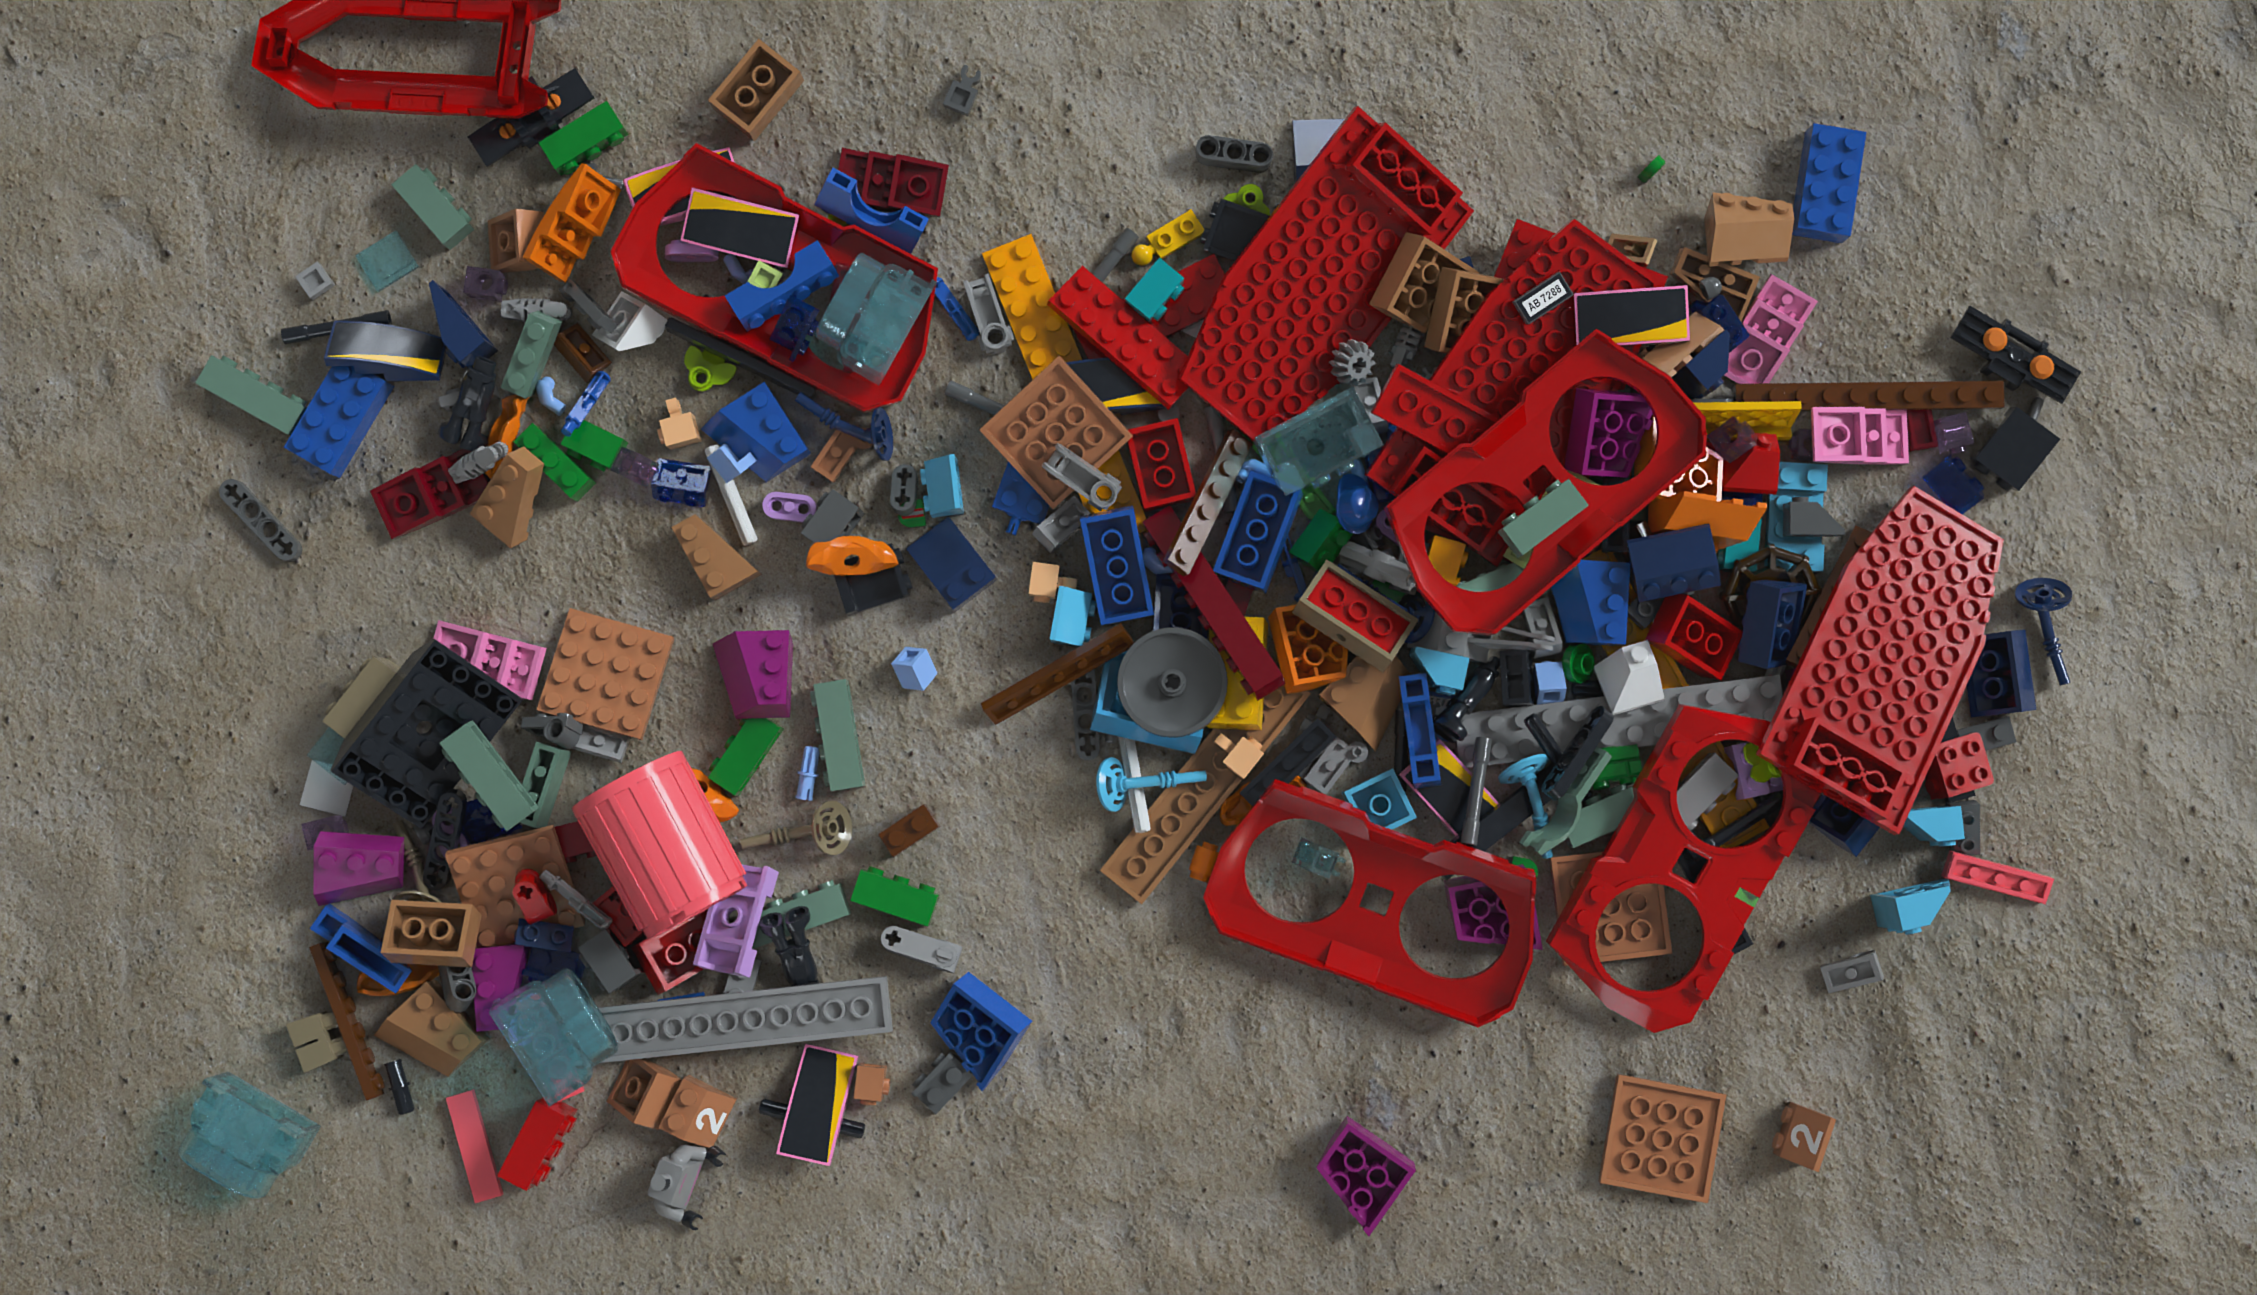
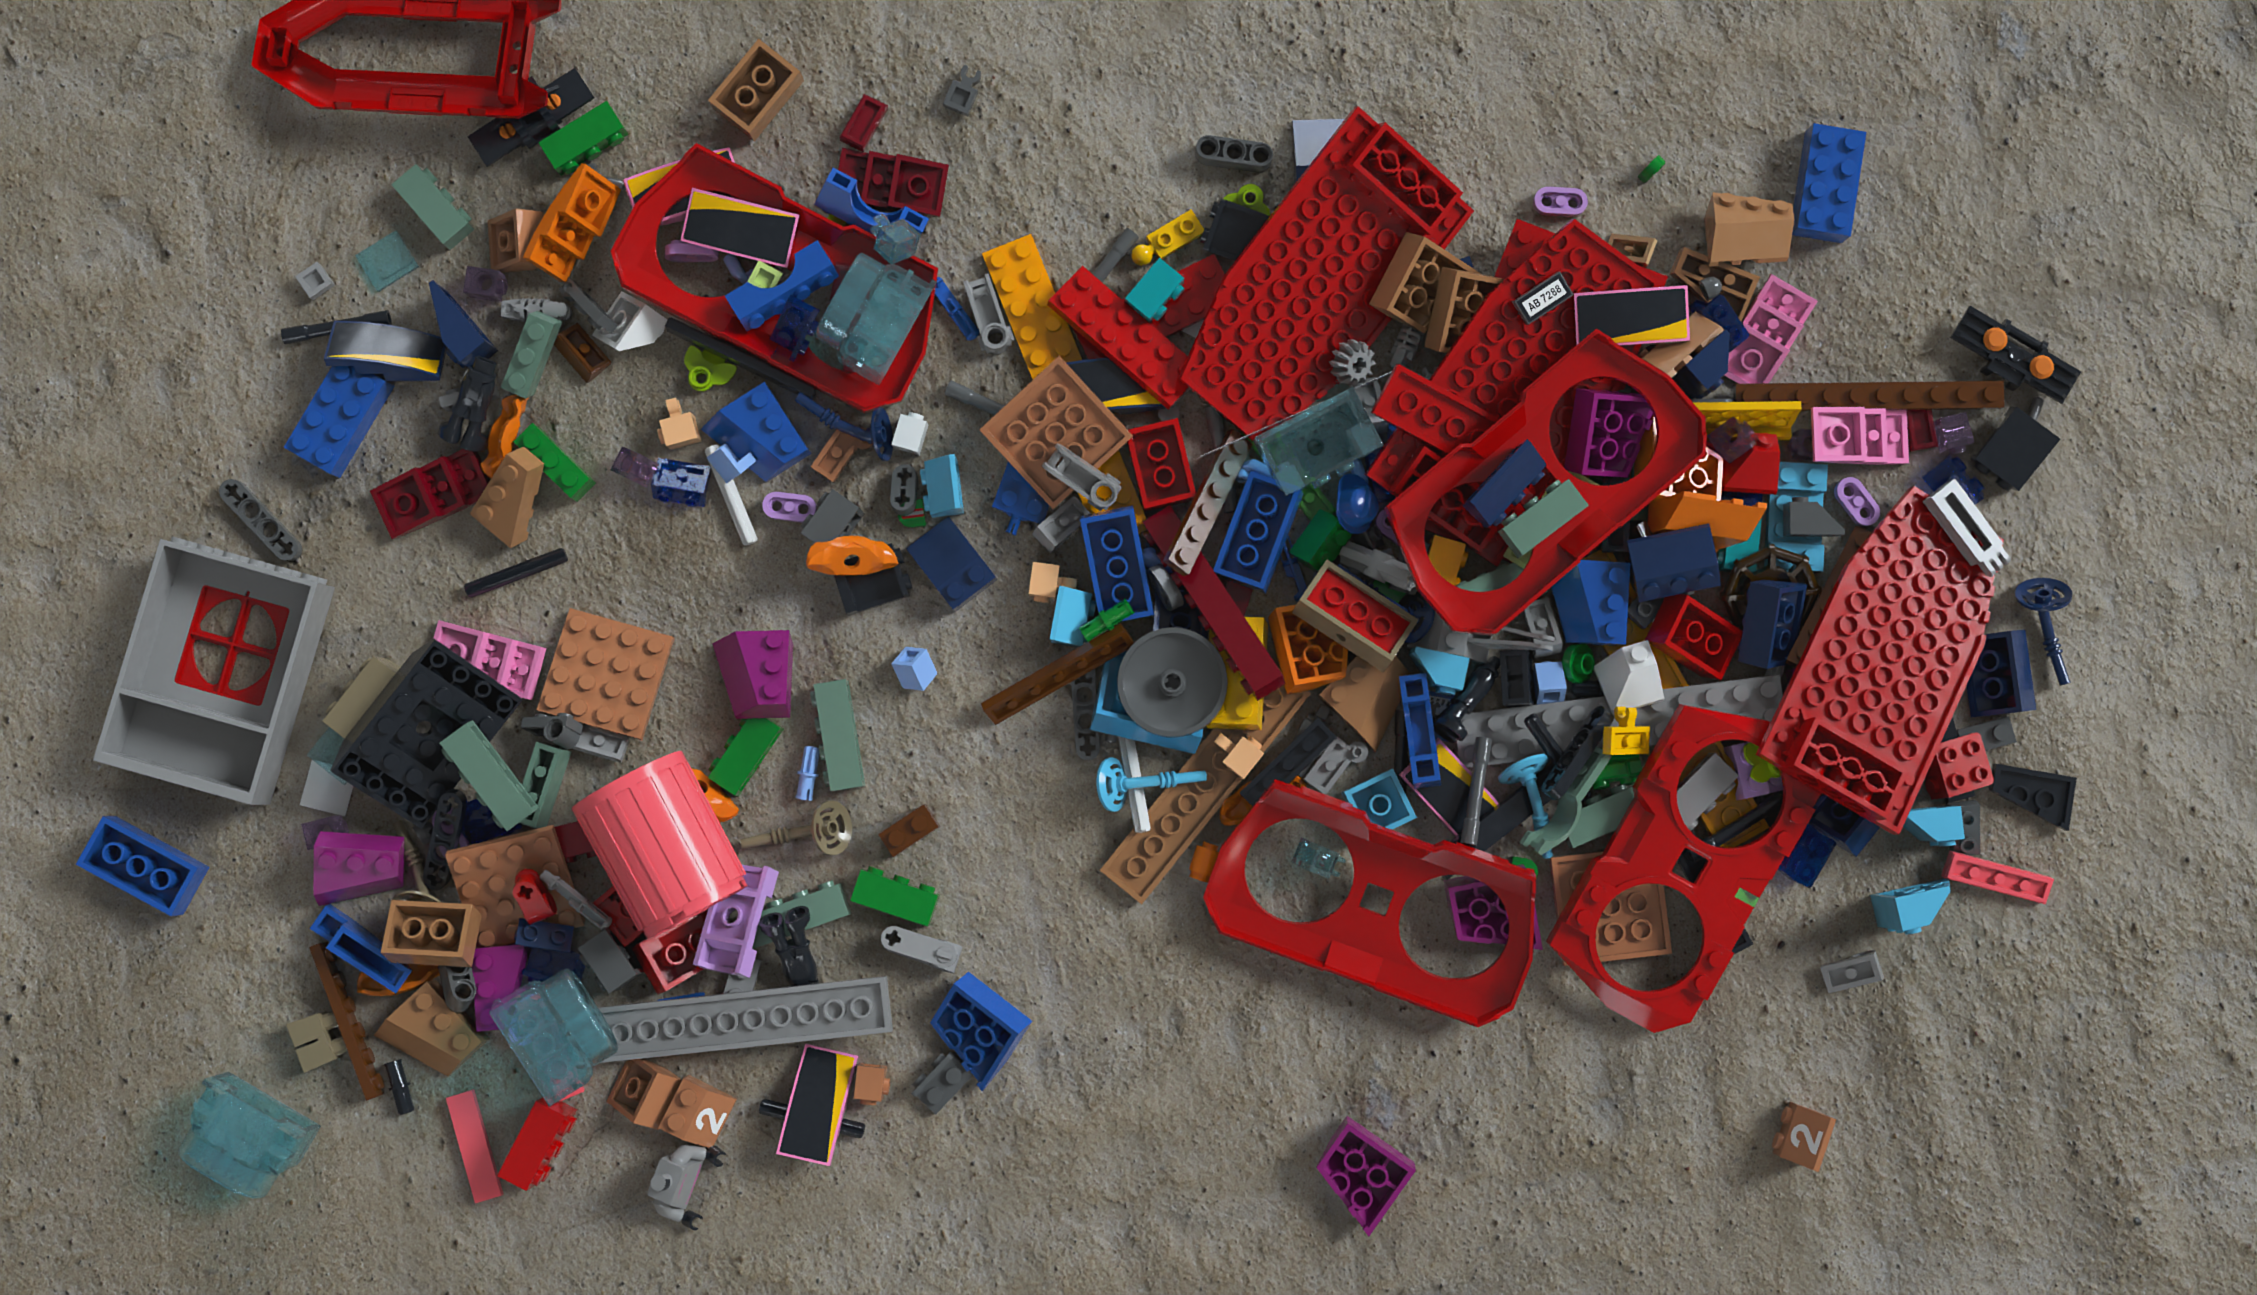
sand green brick [195,355,307,436] -> none
light grey hinge [448,442,509,484] -> none
light blue arm [536,376,566,416] -> none
blue piece [561,371,611,436] -> none
green brick [561,420,628,472] -> none
medium nougat wedge [671,514,762,601] -> none
nougat plate [1598,1074,1726,1203] -> none
none -> blue brick [76,816,210,916]
none -> light grey panel [93,536,335,805]
none -> black axle [464,548,568,598]
none -> dark red tile [840,94,888,152]
none -> clear light blue brick [870,214,921,265]
none -> white brick [891,412,929,456]
none -> green pin [1079,599,1134,642]
none -> dark grey beam [1146,564,1184,611]
none -> white sticker [1197,372,1391,459]
none -> dark blue slope [1461,439,1547,528]
none -> lavender plate [1533,187,1588,217]
none -> yellow plate [1602,706,1650,755]
none -> clear blue bracket [1778,824,1837,888]
none -> lavender plate [1834,477,1880,527]
none -> light grey hinge [1923,479,2011,577]
none -> black wing [1989,764,2077,831]

